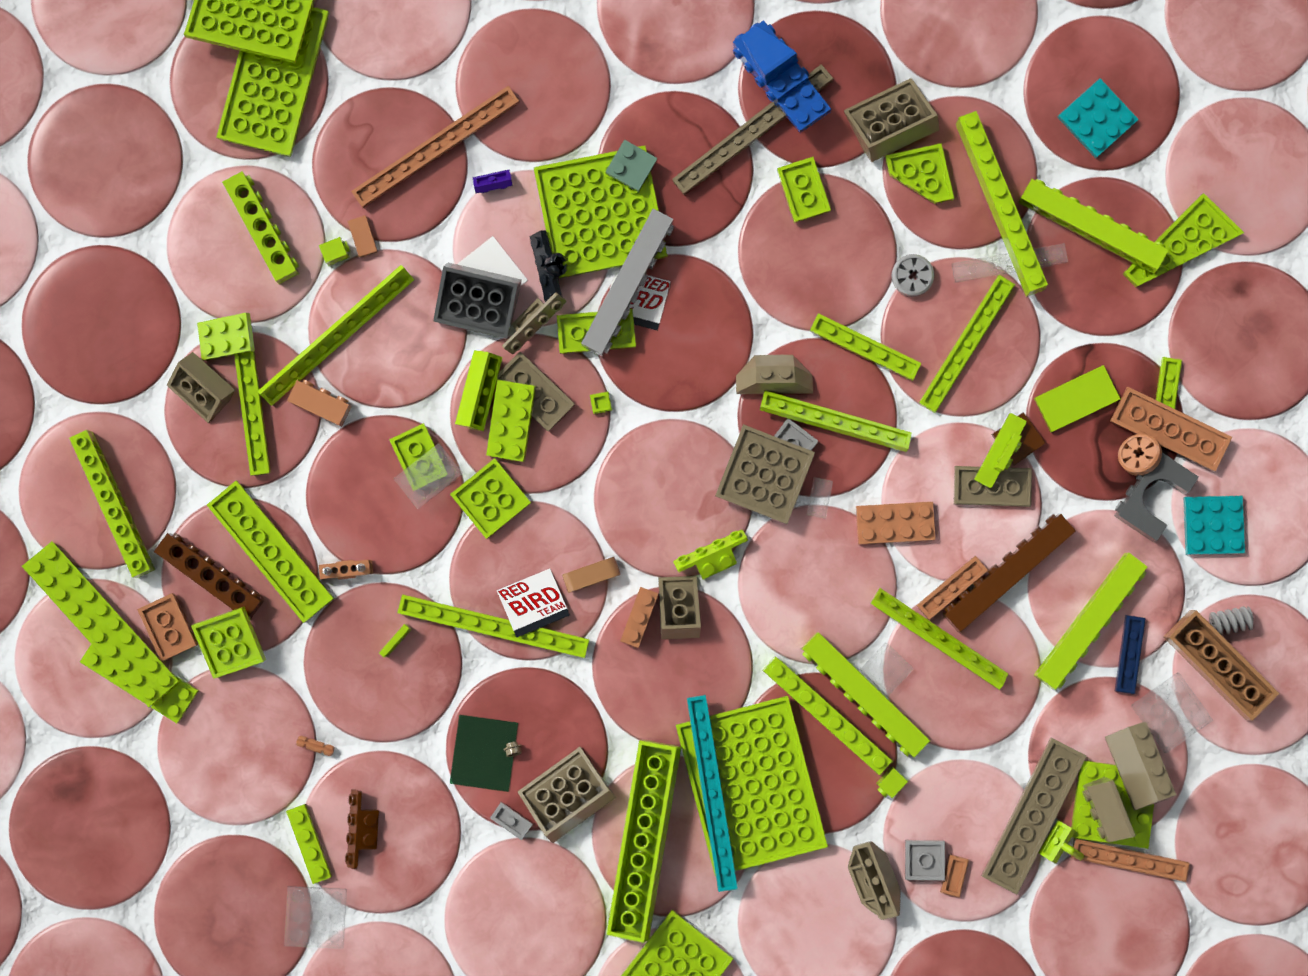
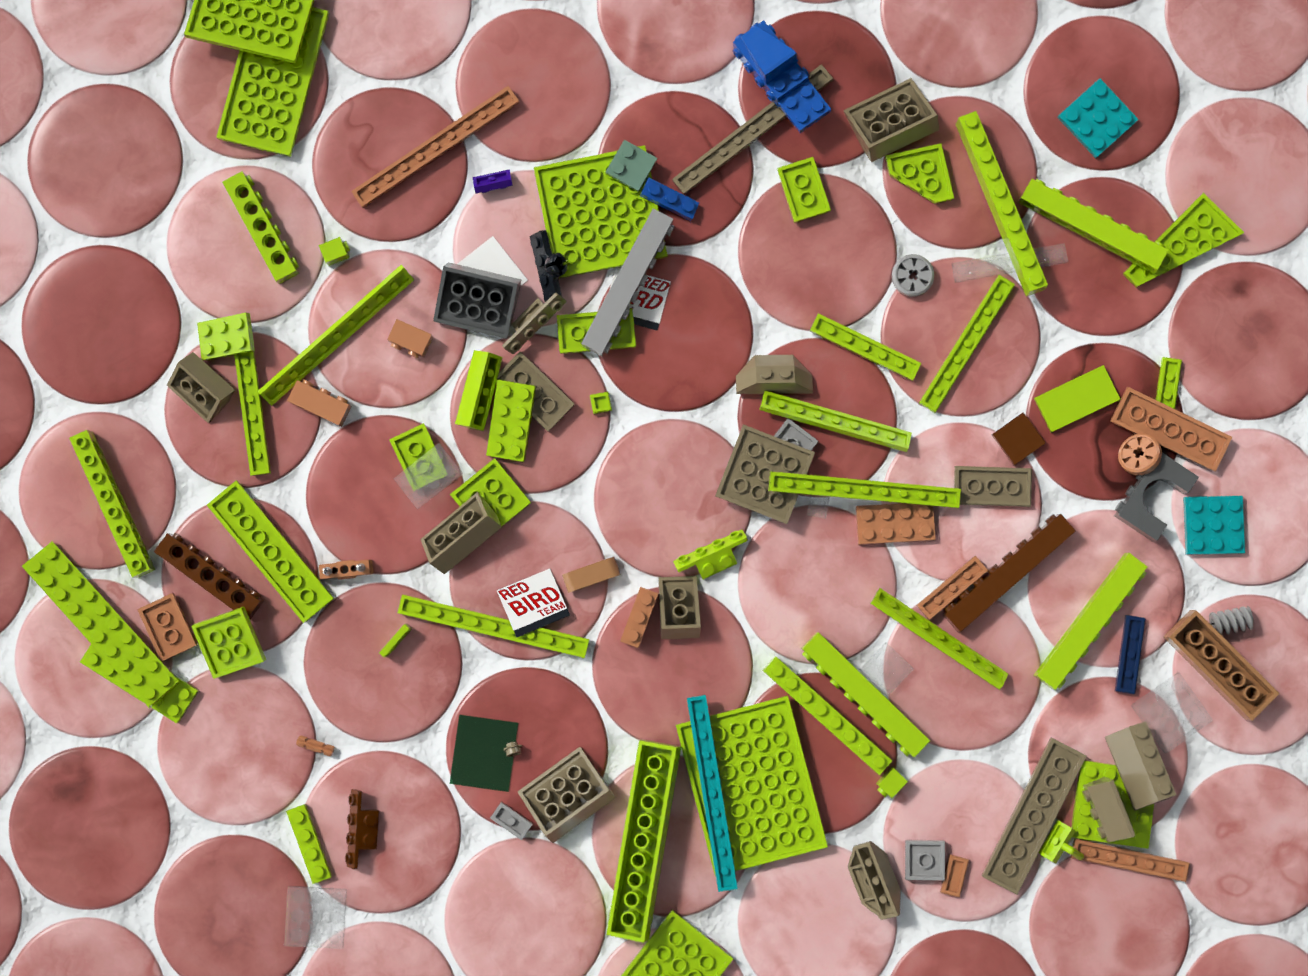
nougat tile [348,215,378,258] -> none
lime bracket [974,413,1026,488] -> none
none -> nougat brick [387,319,433,358]
none -> dark tan slope [420,492,502,574]
none -> blue plate [640,178,699,221]
none -> lime plate [768,471,961,508]

